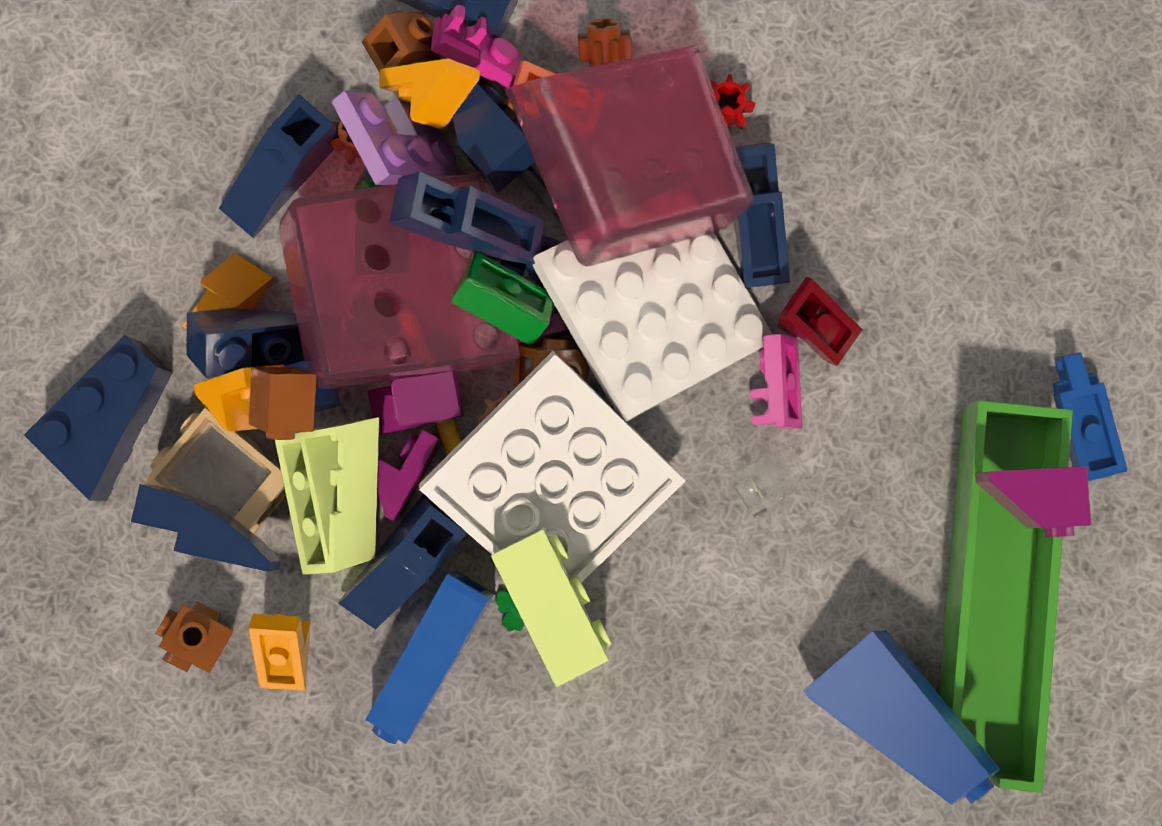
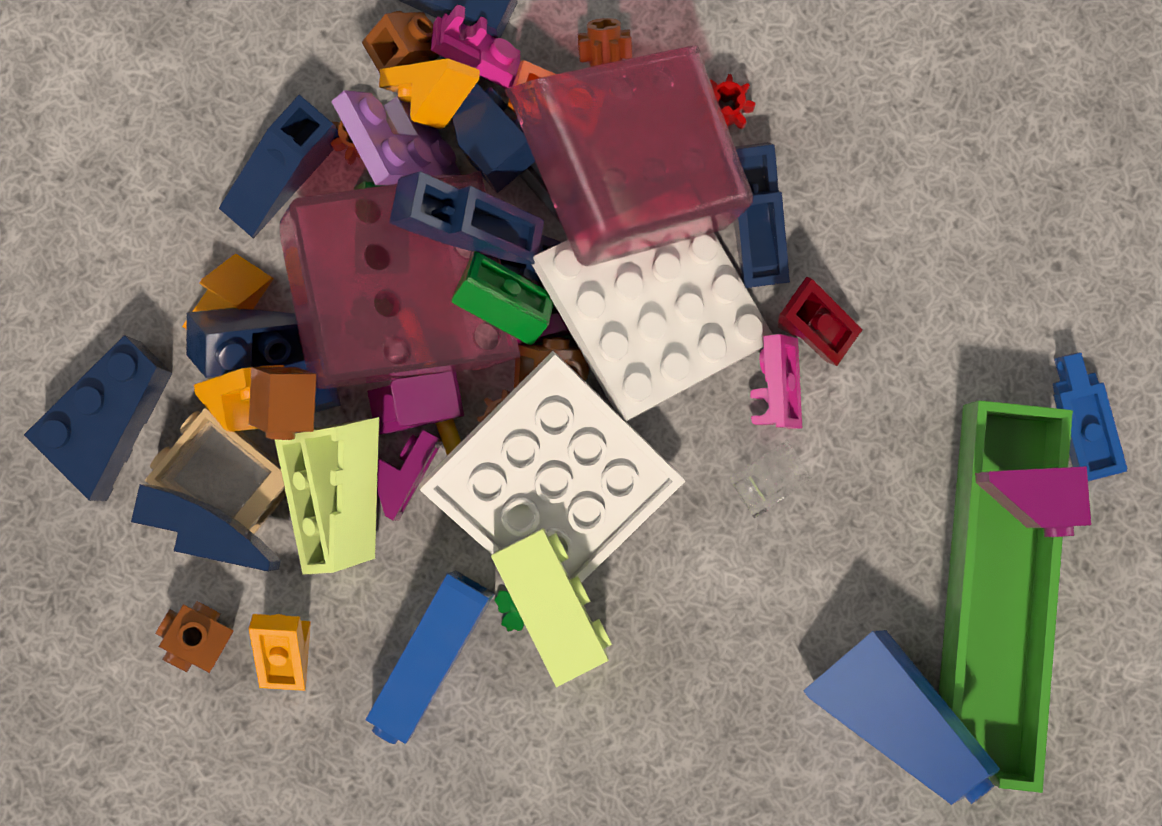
dark blue slope [338,493,467,630] -> none

